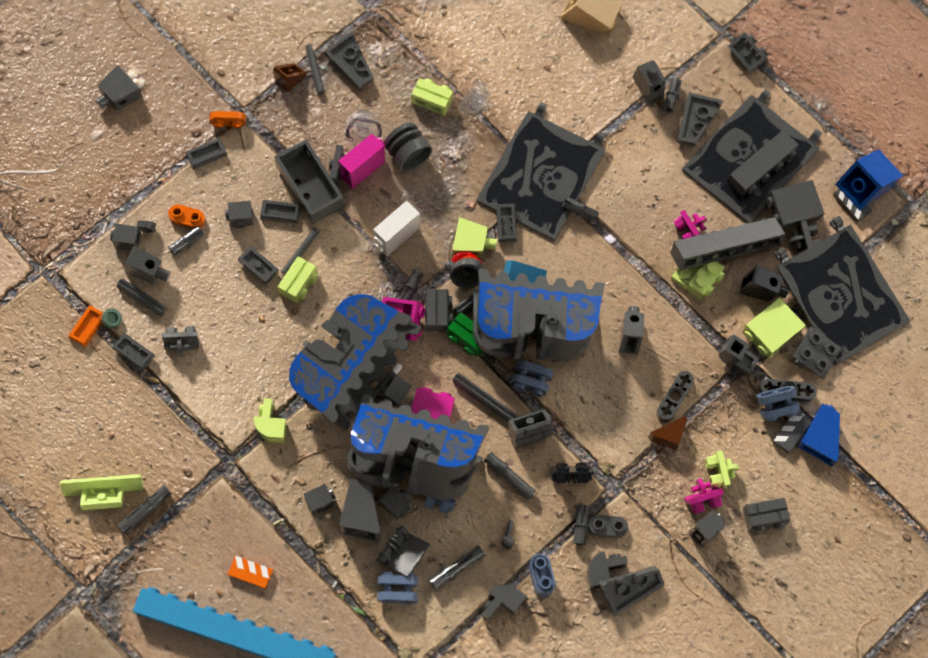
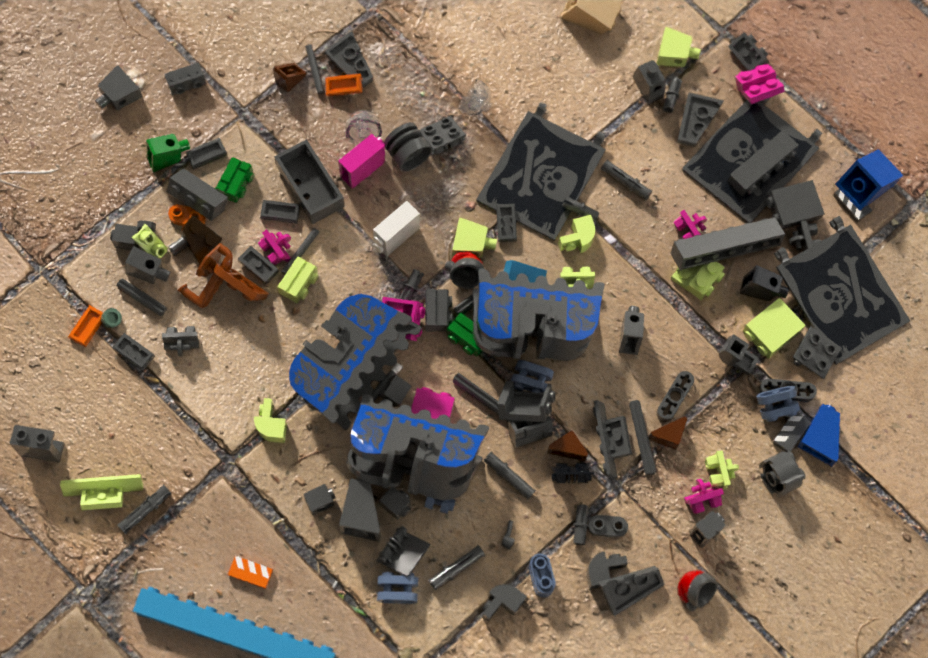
orange plate [209,111,246,128] -> none
dark grey brick [225,201,254,228] -> none
dark grey plate [329,144,344,186] -> none
yellowish green brick [411,79,453,116] -> none
dark grey brick [743,498,790,533] -> none
none -> dark grey panel [9,425,64,463]
none -> yellowish green hips [132,224,168,258]
none -> green torso [146,134,190,173]
none -> dark grey bracket [164,62,206,95]
none -> dark grey brick [167,168,228,221]
none -> dark orange plate [178,243,269,308]
none -> dark brown wing [180,215,222,267]
none -> green brick [215,157,254,203]
none -> dark pink hips [258,229,291,265]
none -> orange tile [325,74,362,97]
none -> dark grey hinge [420,116,466,155]
none -> dark grey panel [497,381,556,422]
none -> reddish brown slope [547,430,588,461]
none -> yellowish green brick [558,215,595,253]
none -> yellowish green hips [560,267,595,289]
none -> dark grey bracket [593,400,632,479]
none -> dark grey pin [601,160,652,200]
none -> dark grey axle [629,400,656,476]
none -> yellowish green torso [656,27,701,67]
none -> dark grey piece [677,570,718,612]
none -> dark pink plate [735,64,785,104]
none -> dark grey brick [759,451,806,498]

